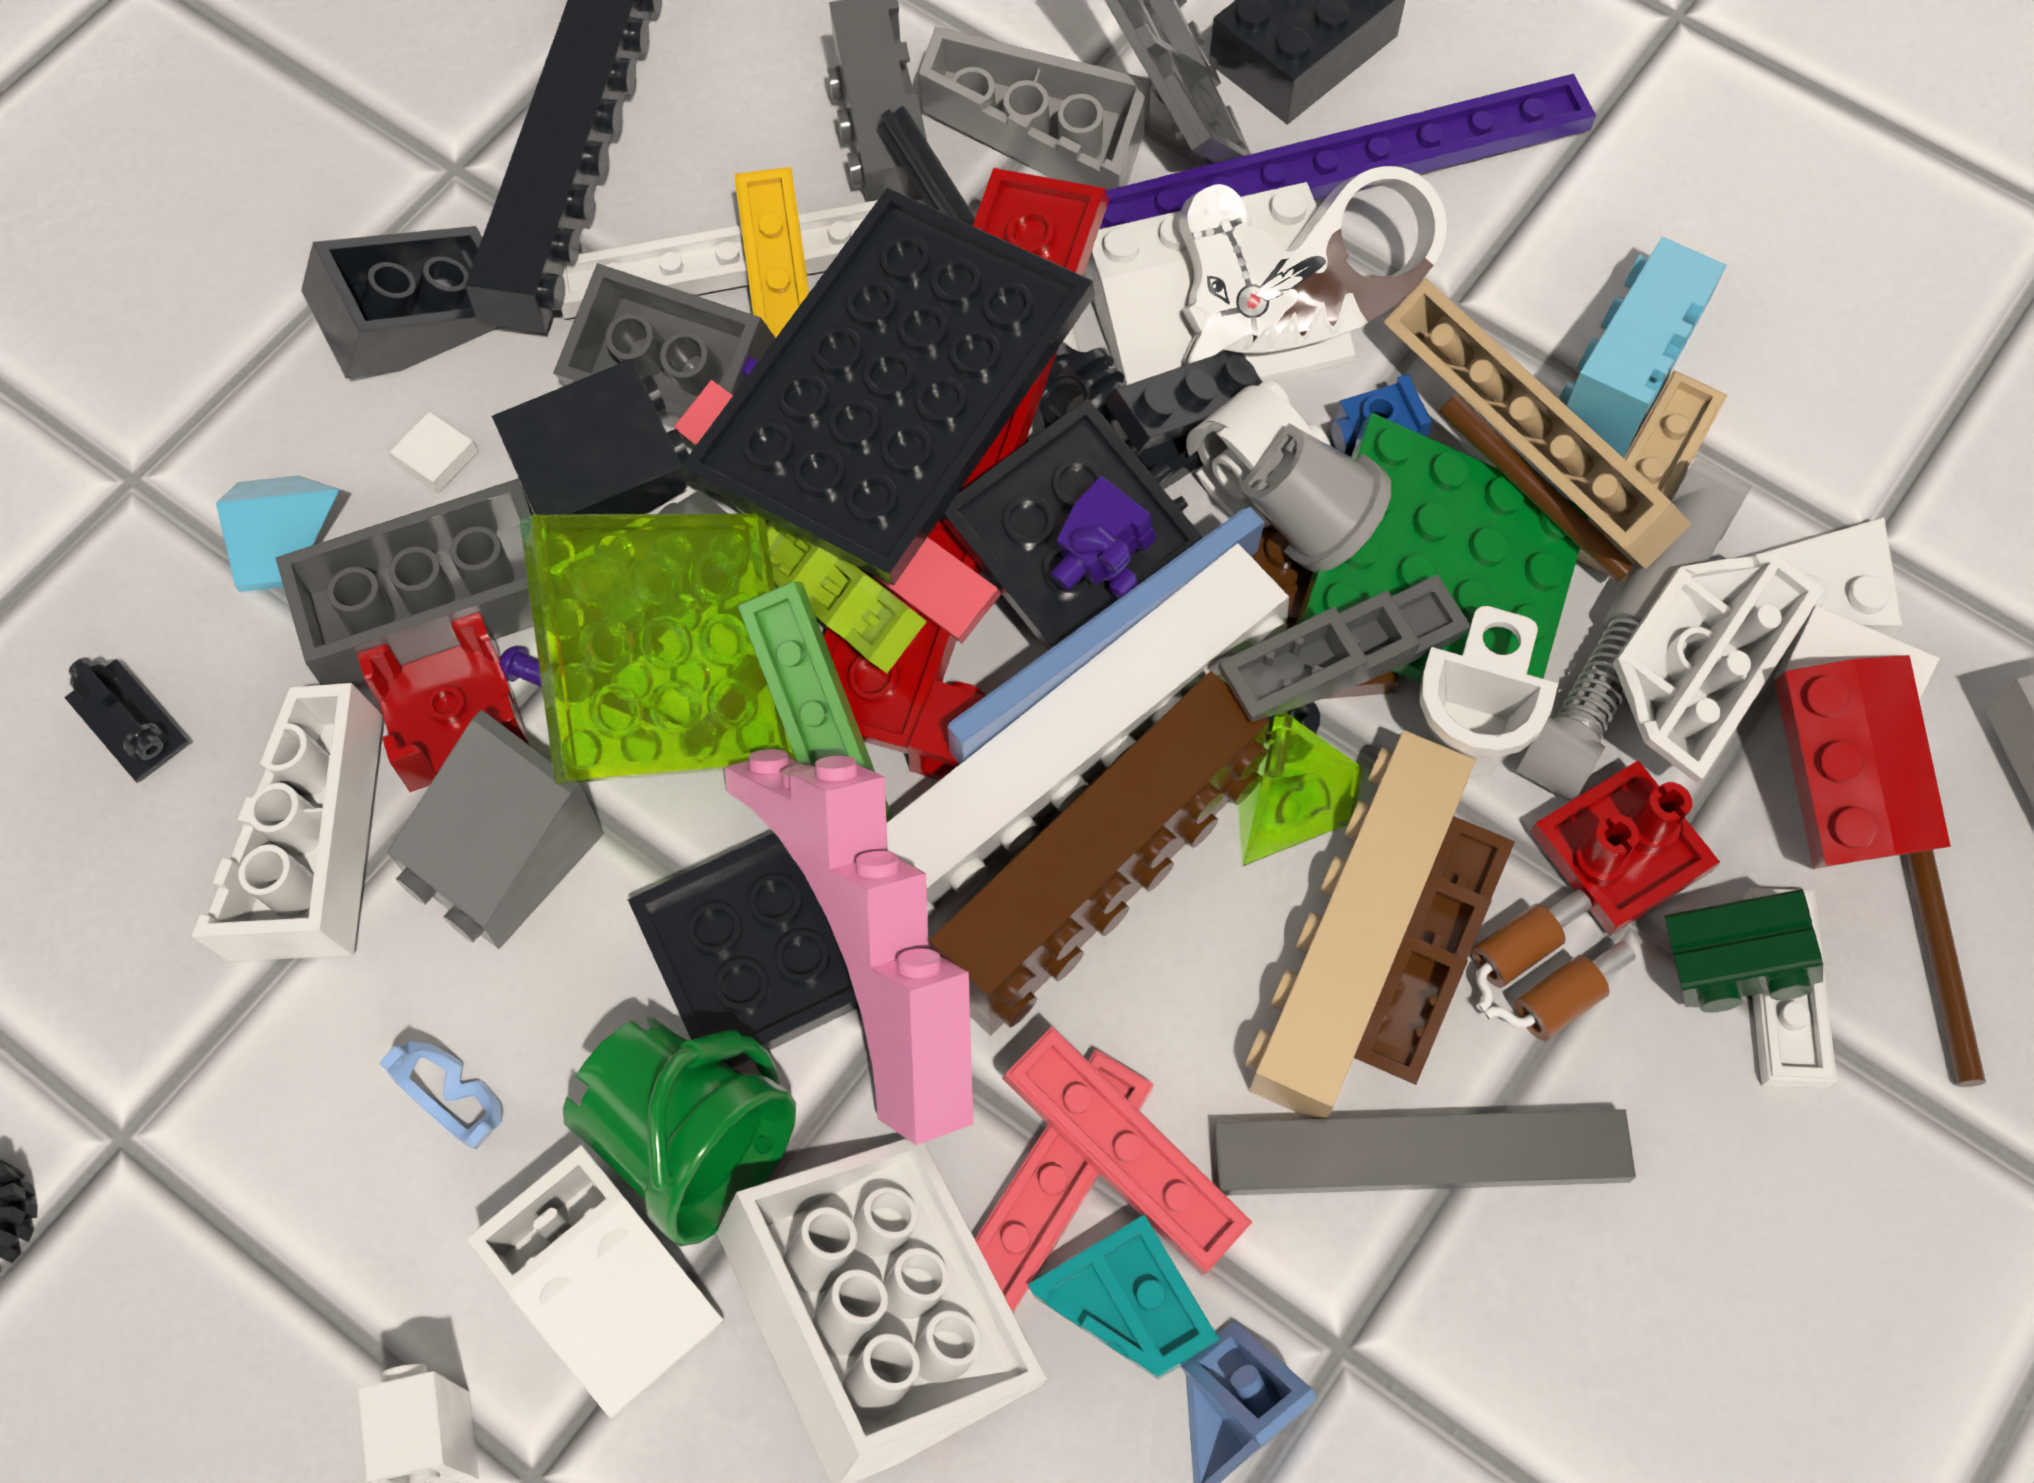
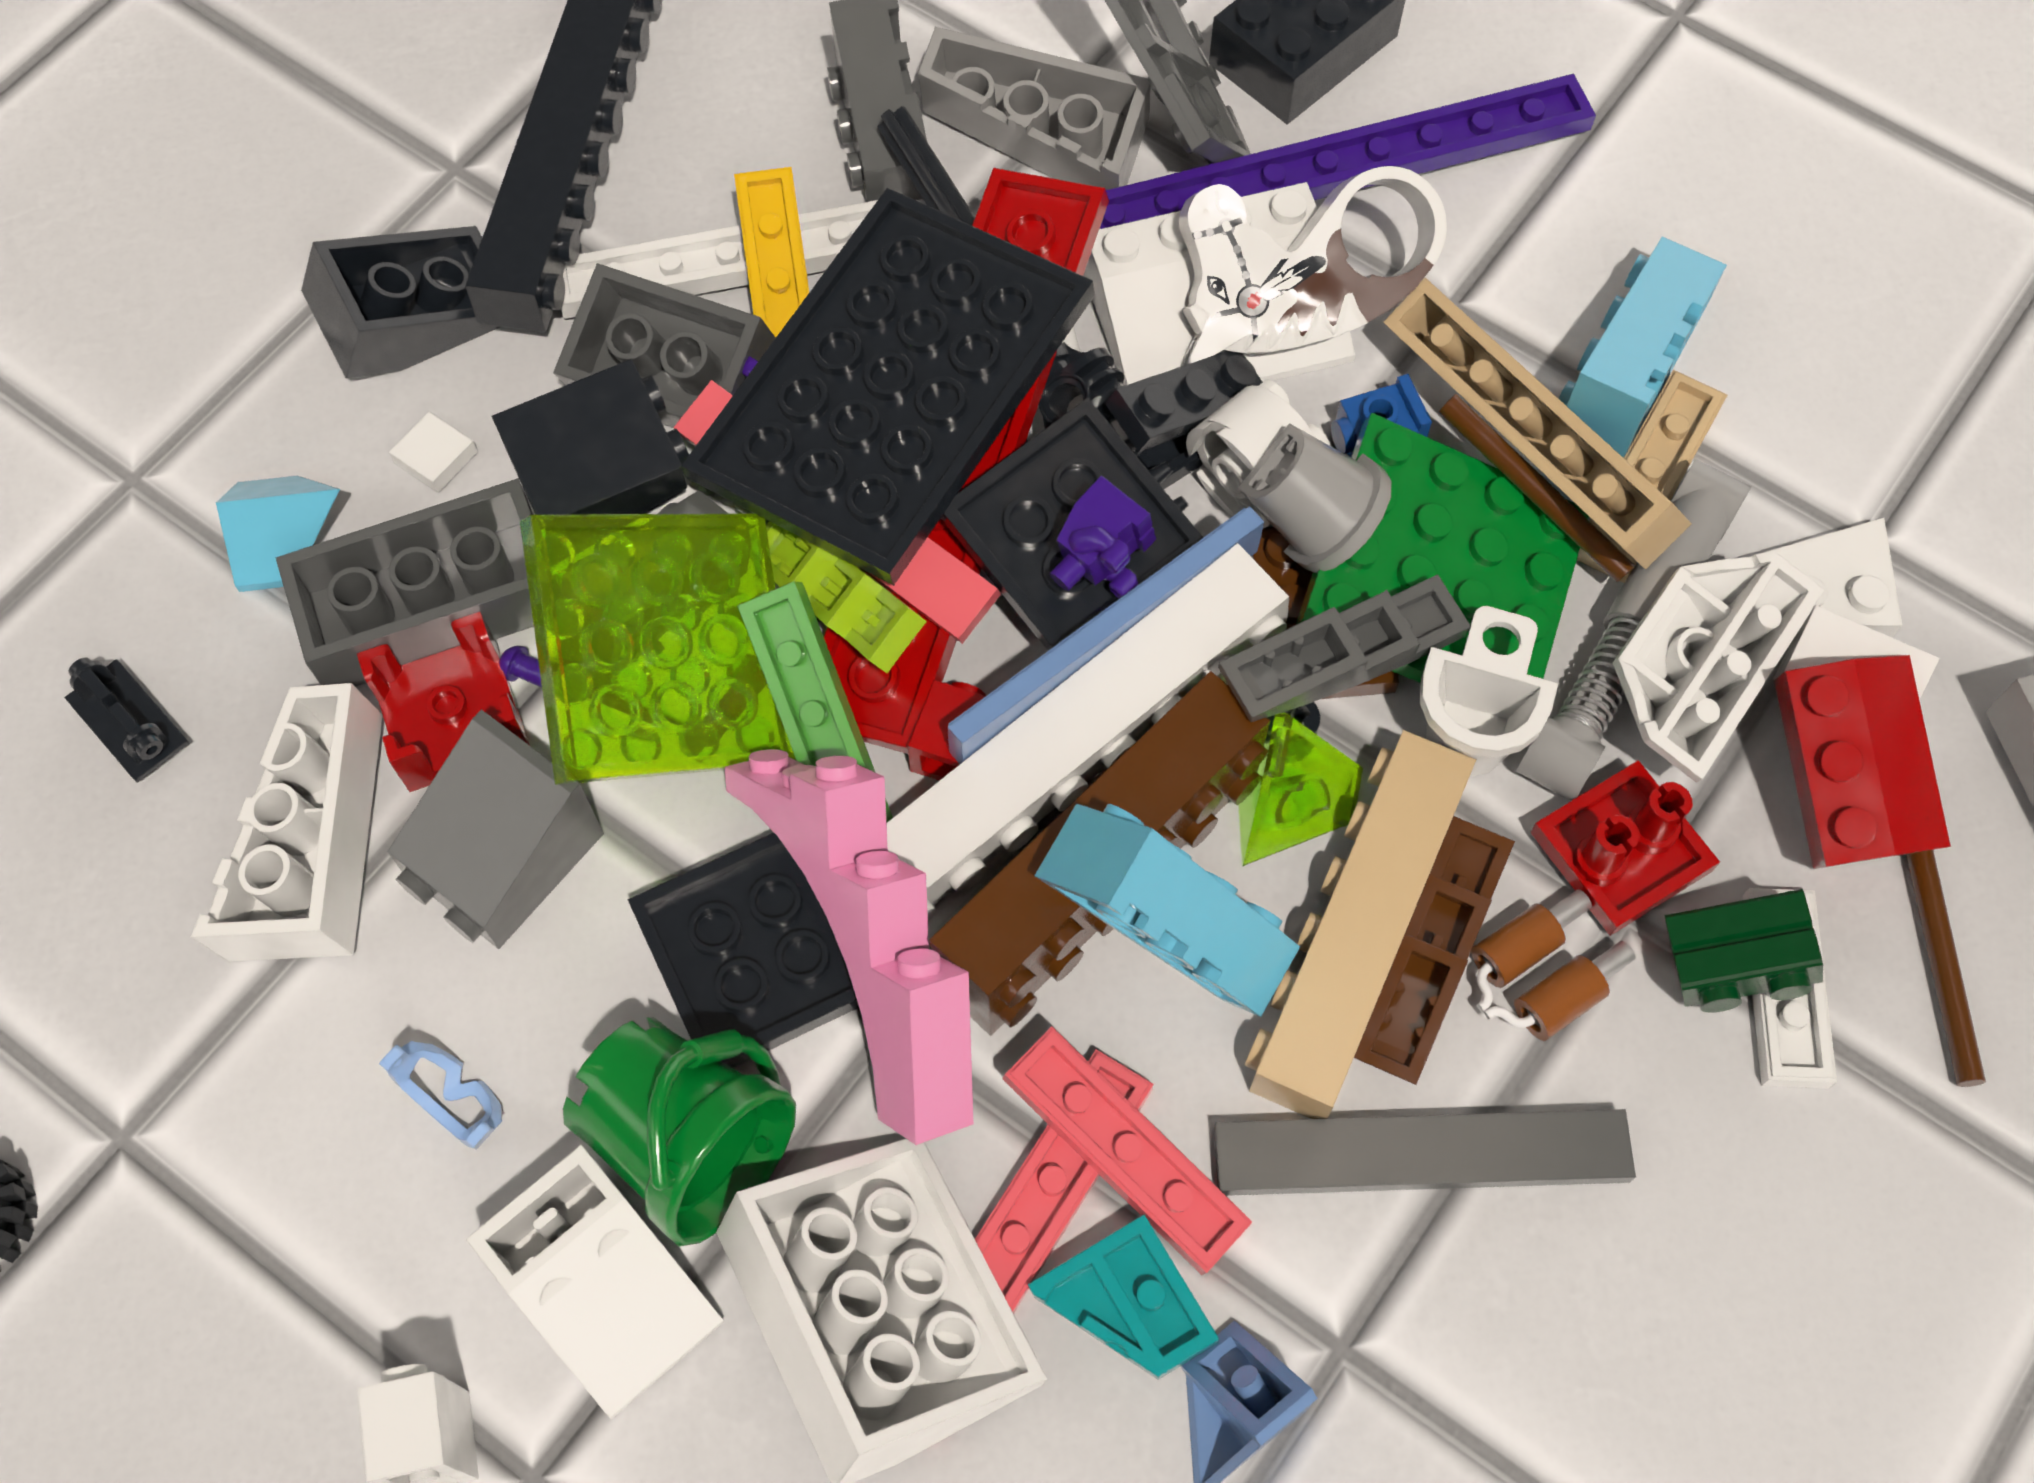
none -> medium azure wedge [1035,804,1300,1017]

